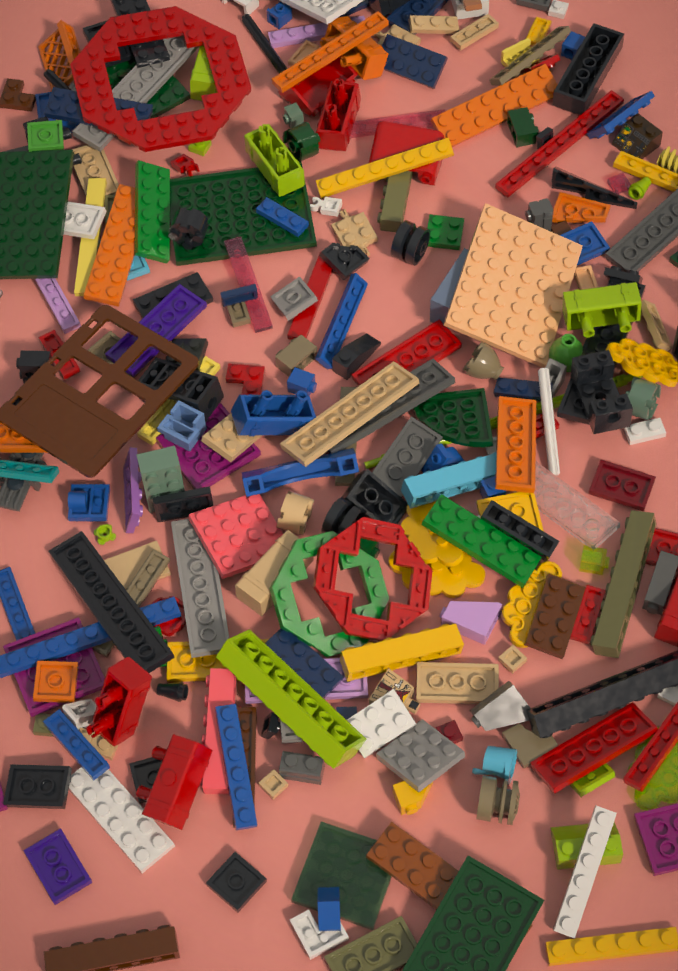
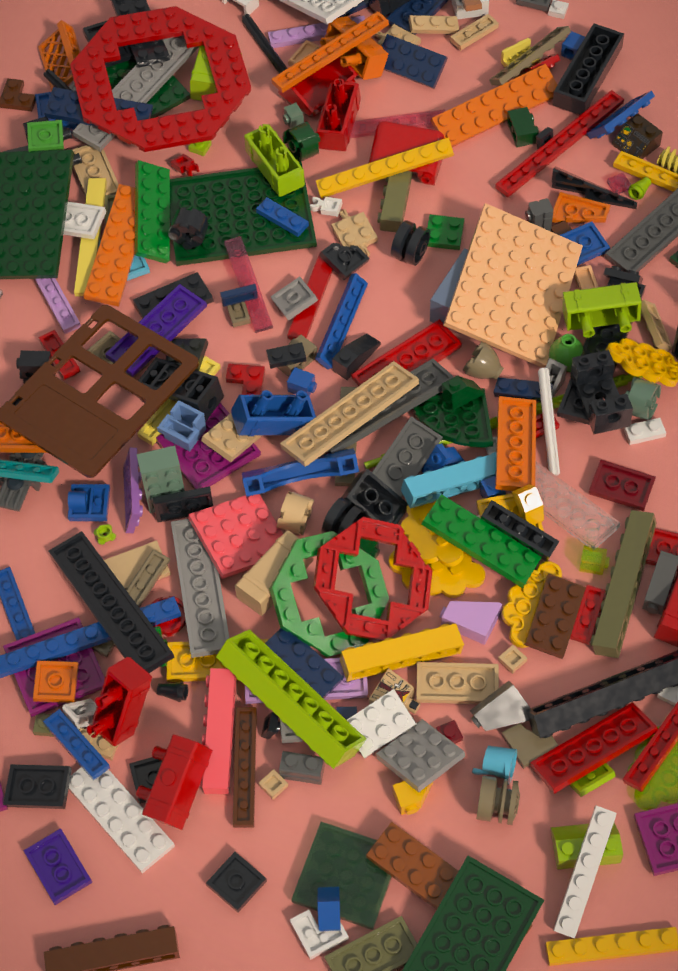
blue plate [215,704,257,830] -> none
blue brick [266,2,292,29] -> none
yellow plate [526,17,552,46] -> none
none -> black plate [266,342,307,369]
none -> dark green slope [442,376,484,410]
none -> yellow slope [512,484,544,525]

